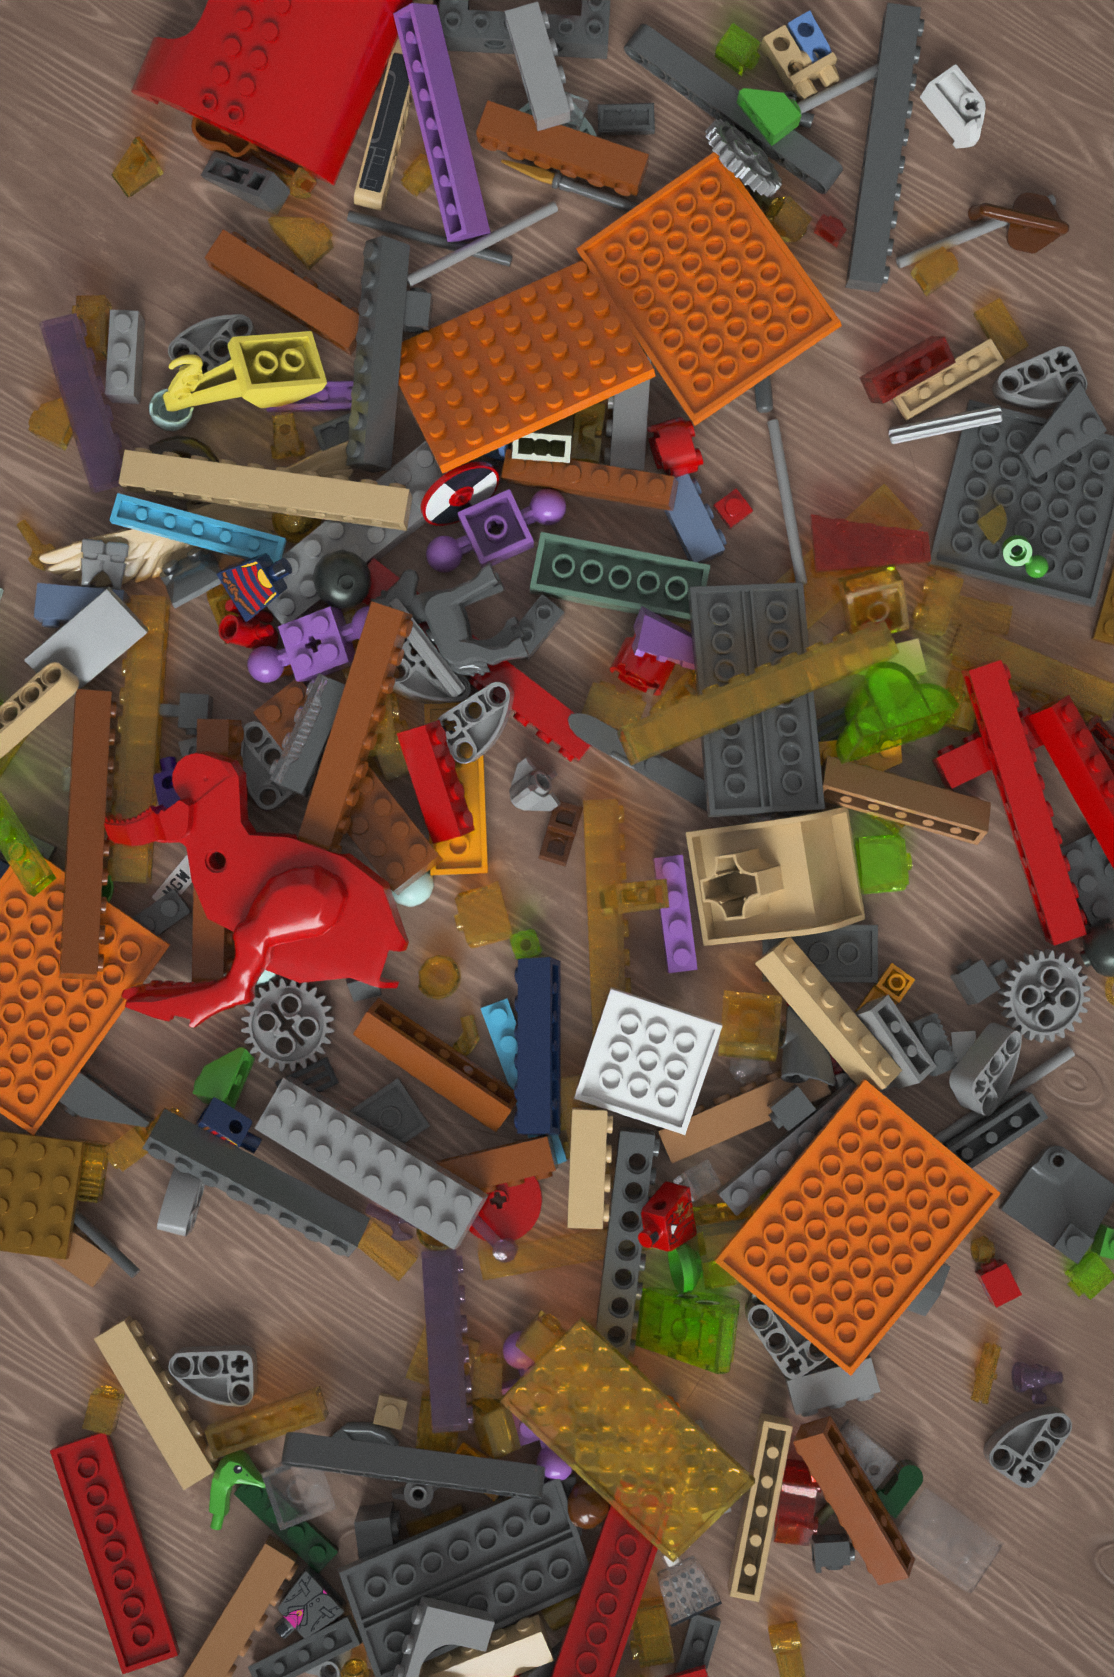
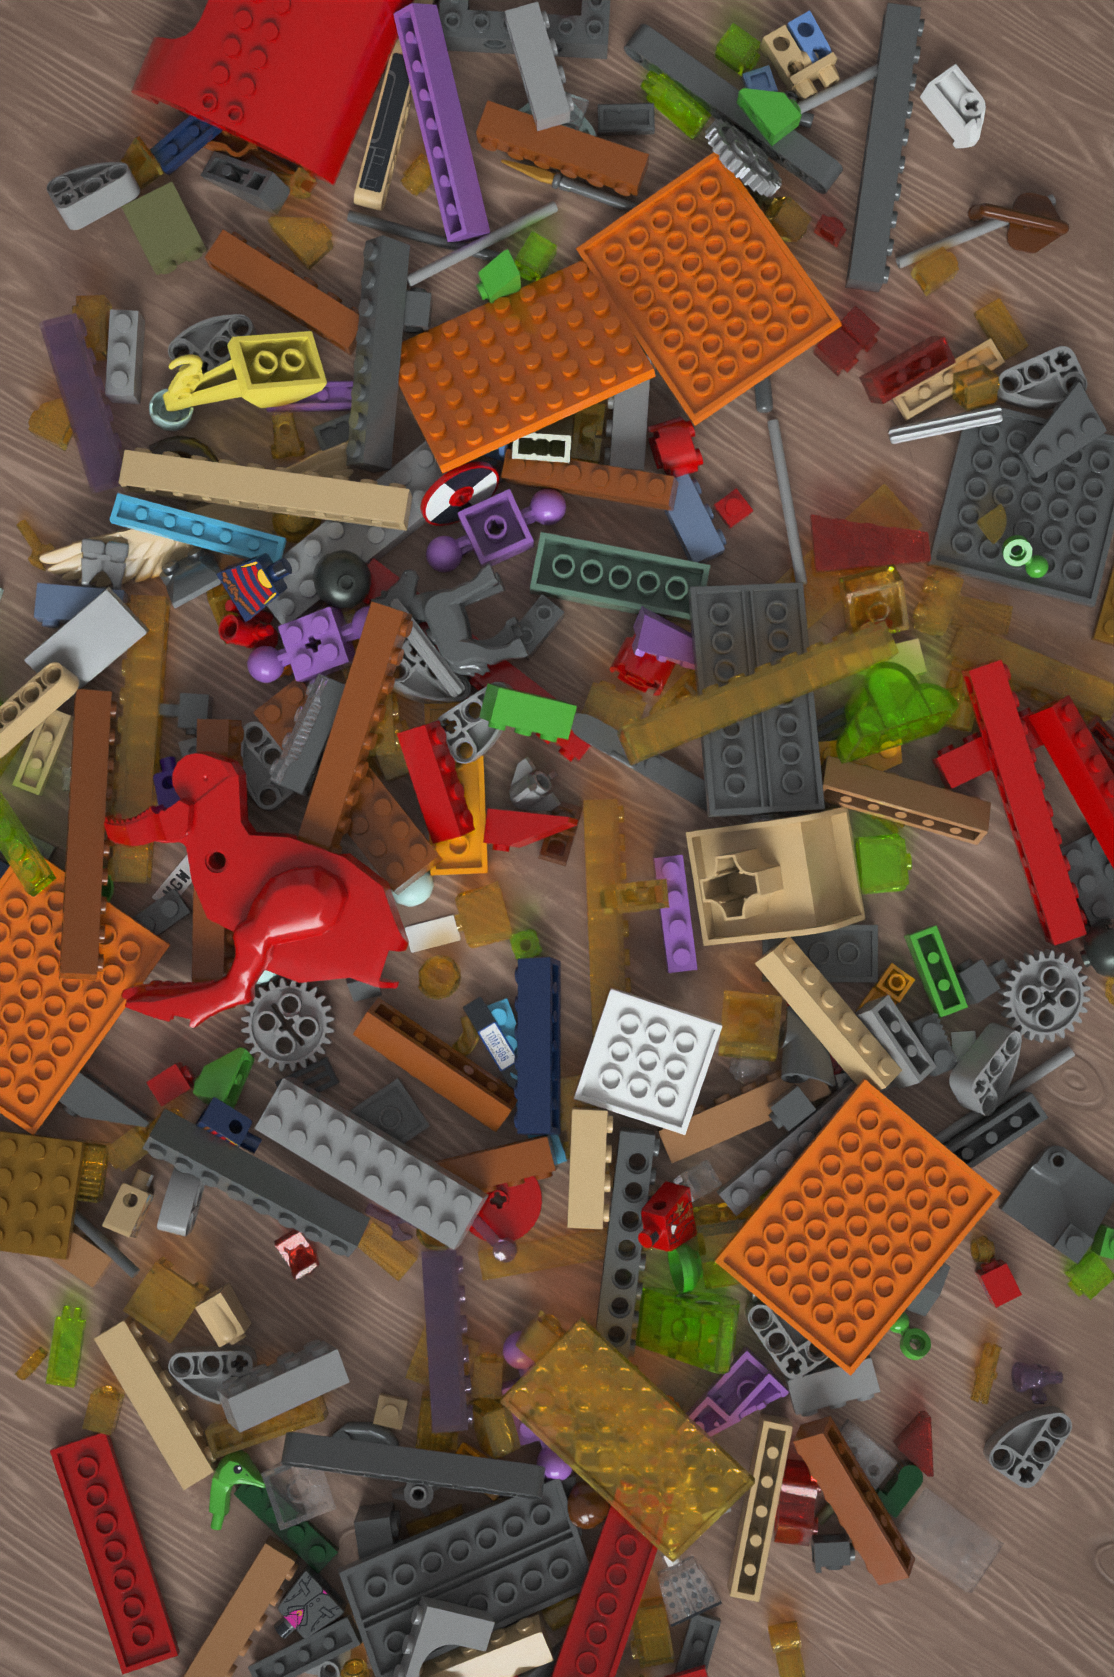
none -> tan plate [12,710,73,796]
none -> clear yellow tile [15,1346,48,1381]
none -> clear neon green hinge [45,1305,86,1388]
none -> light grey beam [46,162,140,230]
none -> tan torso [102,1169,154,1238]
none -> olive brick [121,182,207,275]
none -> clear yellow panel [123,1257,209,1343]
none -> red brick [146,1062,195,1107]
none -> dark blue hinge [149,116,223,175]
none -> tan torso [195,1283,252,1348]
none -> light grey brick [216,1340,350,1433]
none -> clear red bracket [274,1229,320,1280]
none -> white sticker [405,915,461,953]
none -> sticker [463,997,517,1089]
none -> bright green slope [476,249,521,304]
none -> bright green brick [479,683,577,742]
none -> red slope [483,808,578,852]
none -> clear neon green brick [515,231,557,281]
none -> clear neon green hinge [640,70,711,140]
none -> medium lavender wedge [648,1346,790,1467]
none -> light blue tile [742,65,778,92]
none -> clear red brick [813,305,881,377]
none -> bright green plate [890,1312,931,1360]
none -> clear red slope [893,1411,934,1477]
none -> bright green brick [904,925,968,1017]
none -> clear yellow brick [952,364,1000,411]

